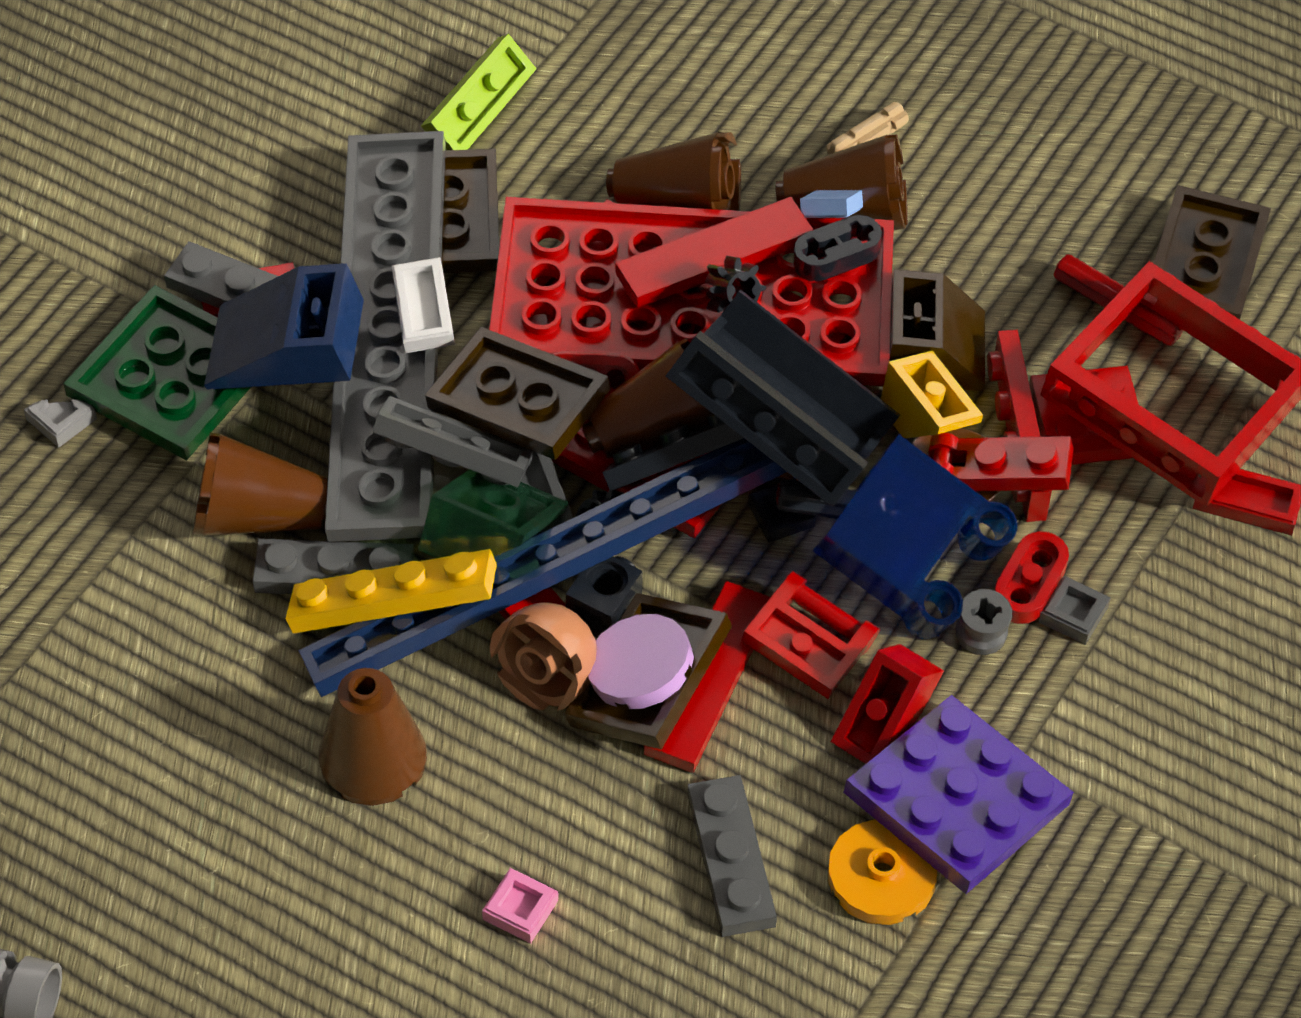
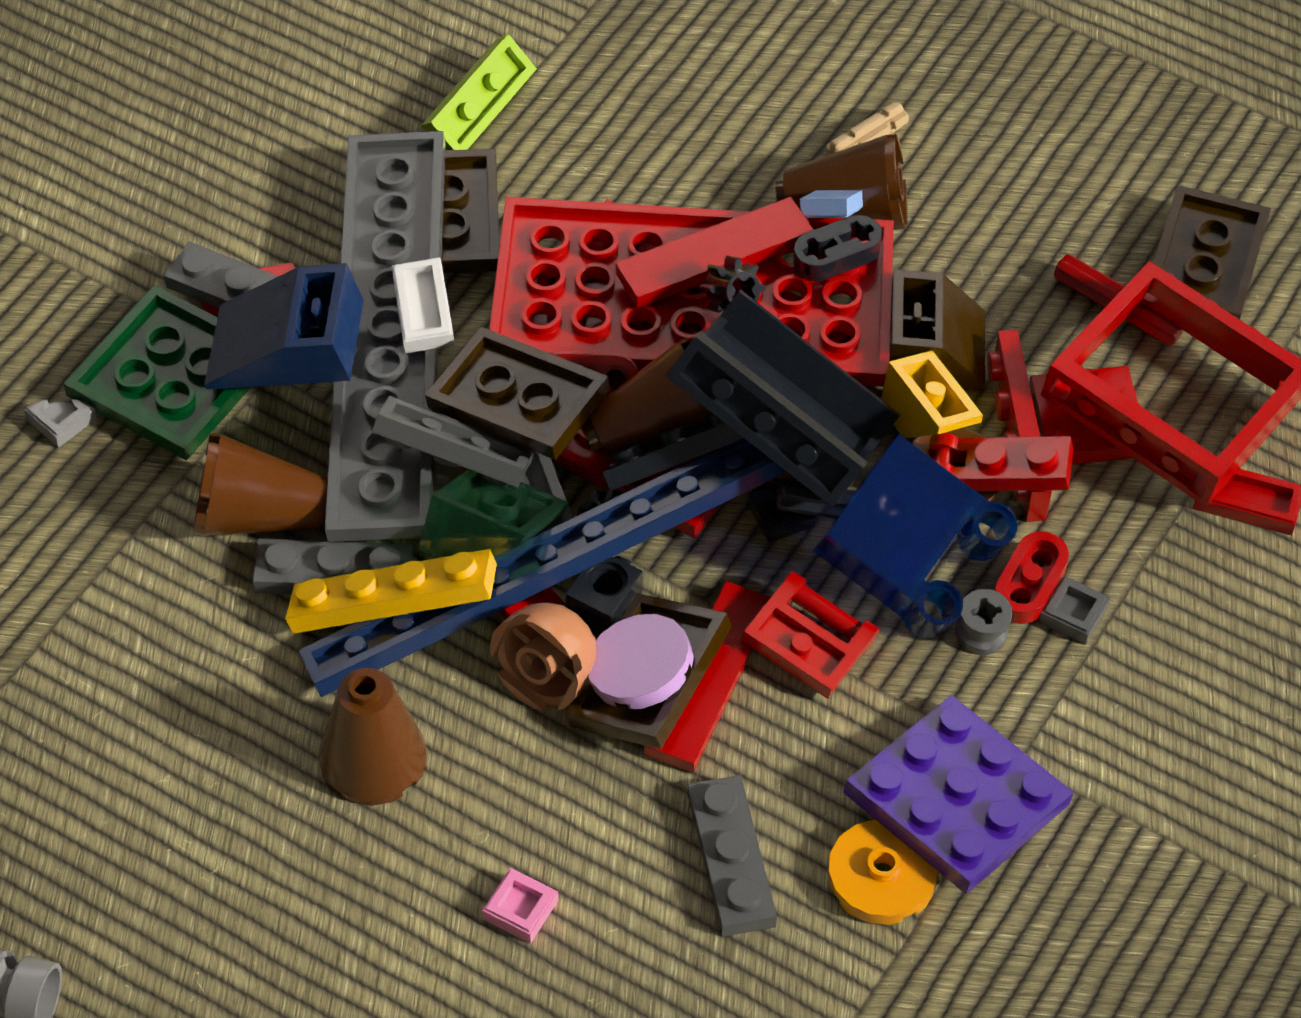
reddish brown cone [606,132,741,211] -> none
red slope [830,644,944,764] -> none

